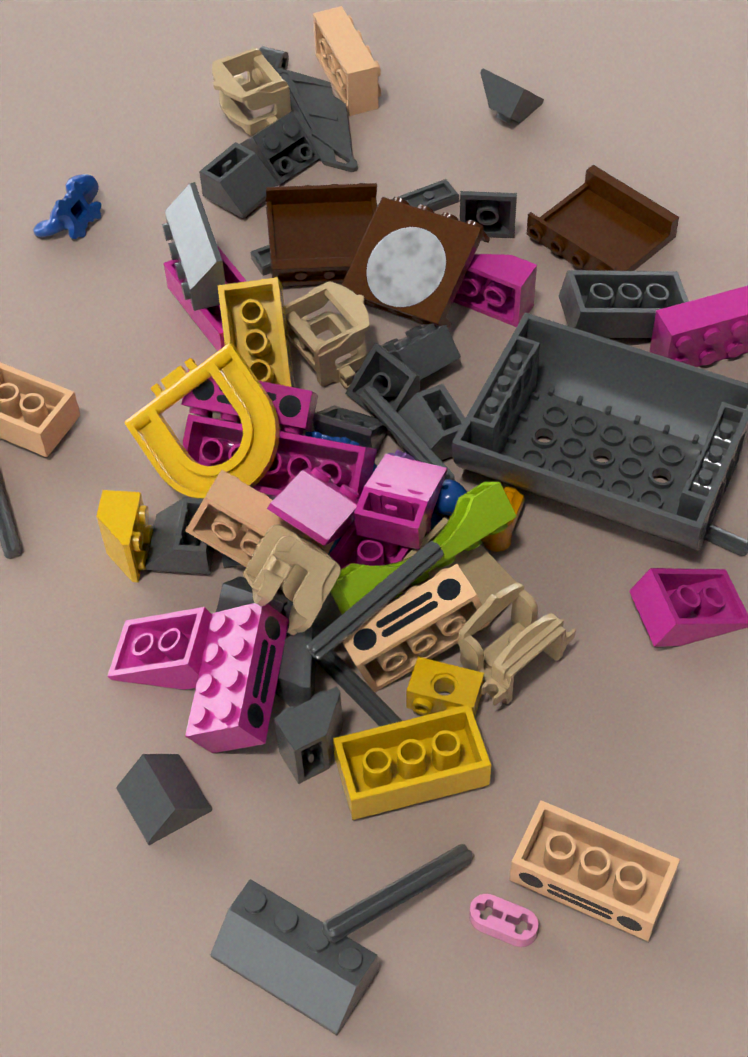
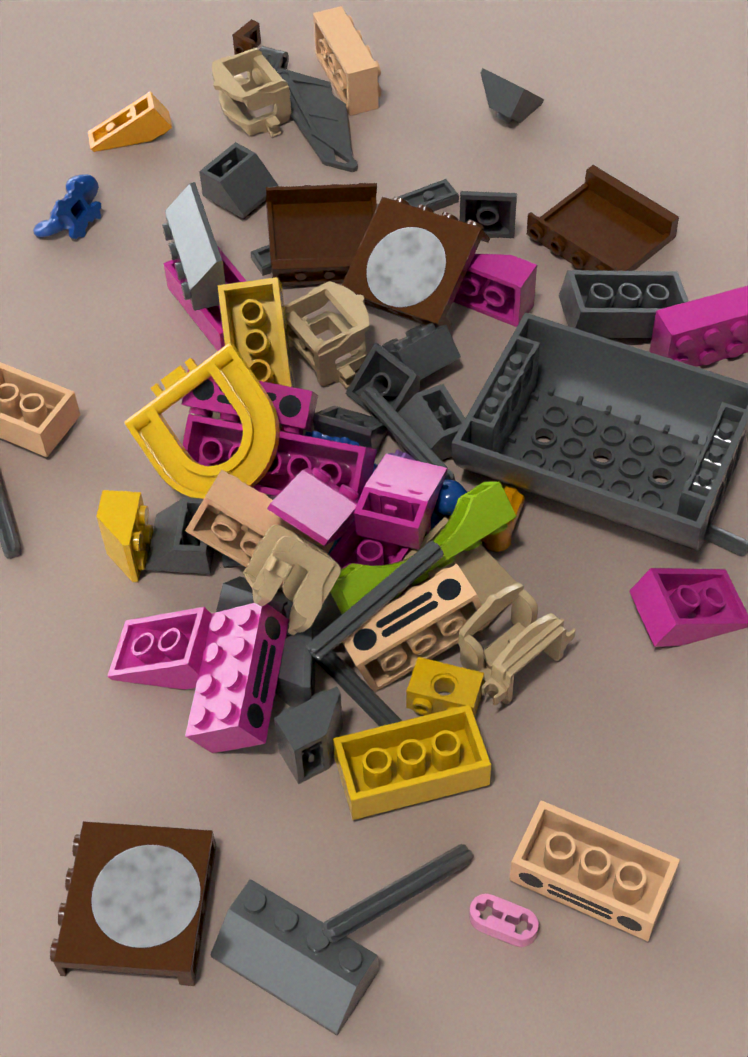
dark grey slope [116,754,212,845] -> none
dark grey slope [240,112,320,185] -> none
none -> panel [50,821,216,986]
none -> light orange slope [88,91,172,152]
none -> reddish brown bracket [232,19,261,55]

